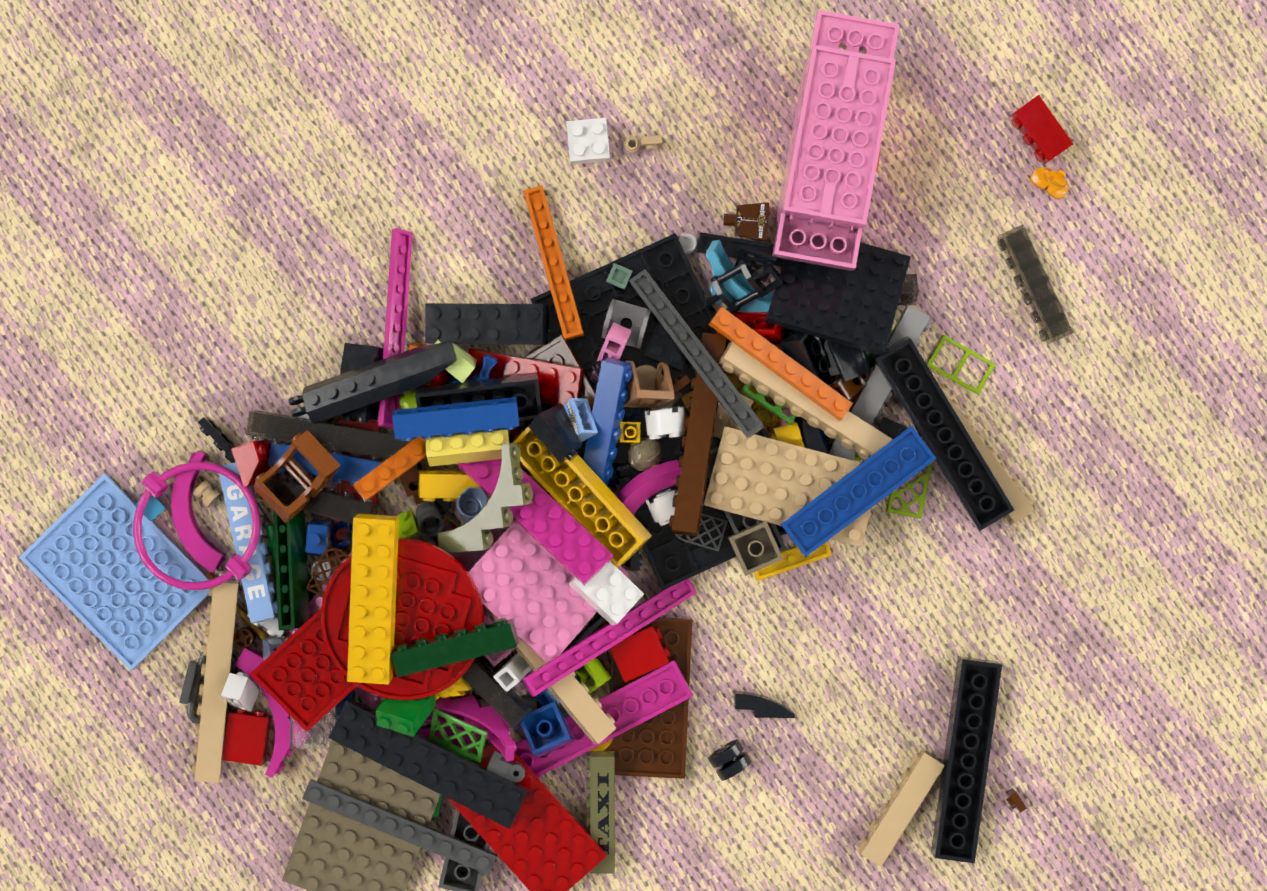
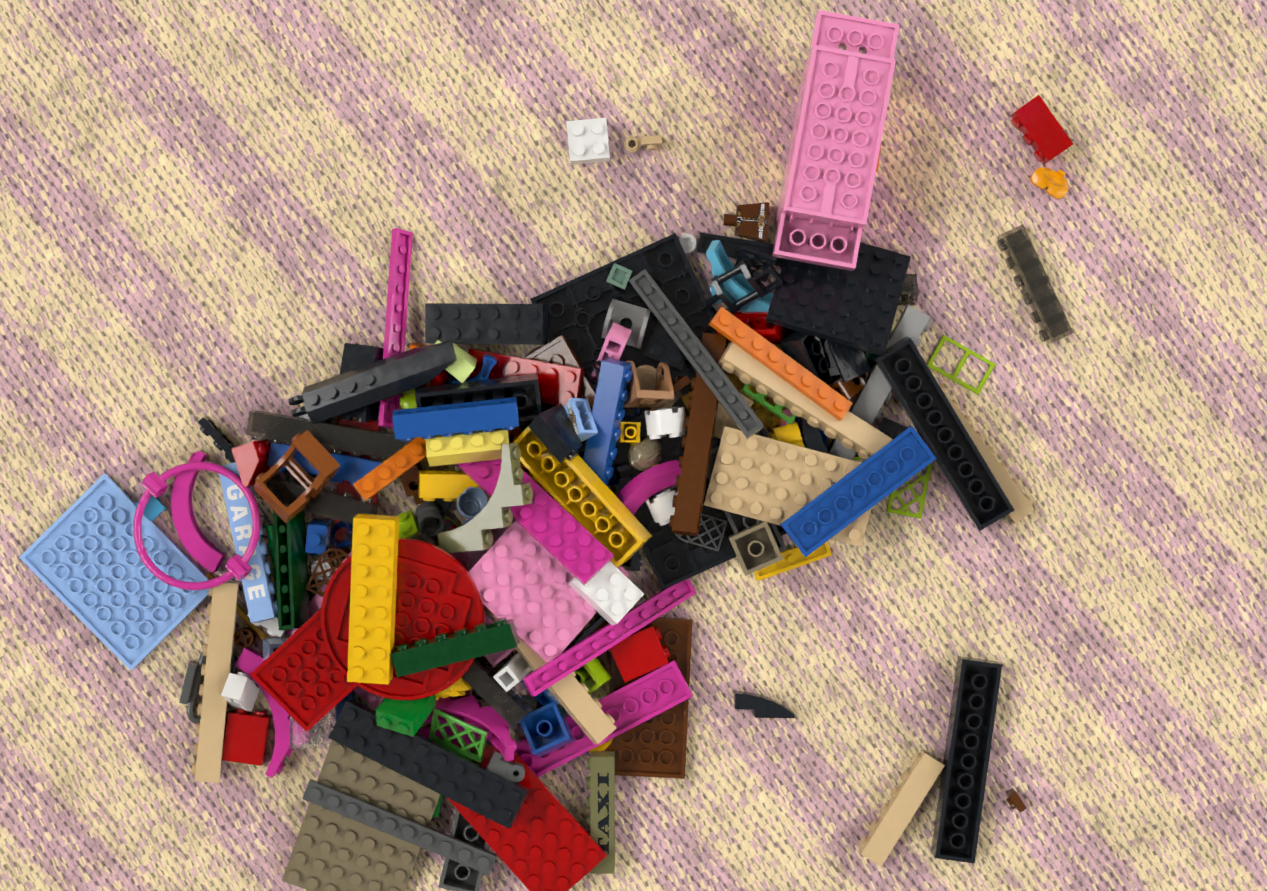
tan wheel [193,480,221,508] -> none
orange plate [523,185,584,341] -> none
black wheel [708,739,752,781] -> none

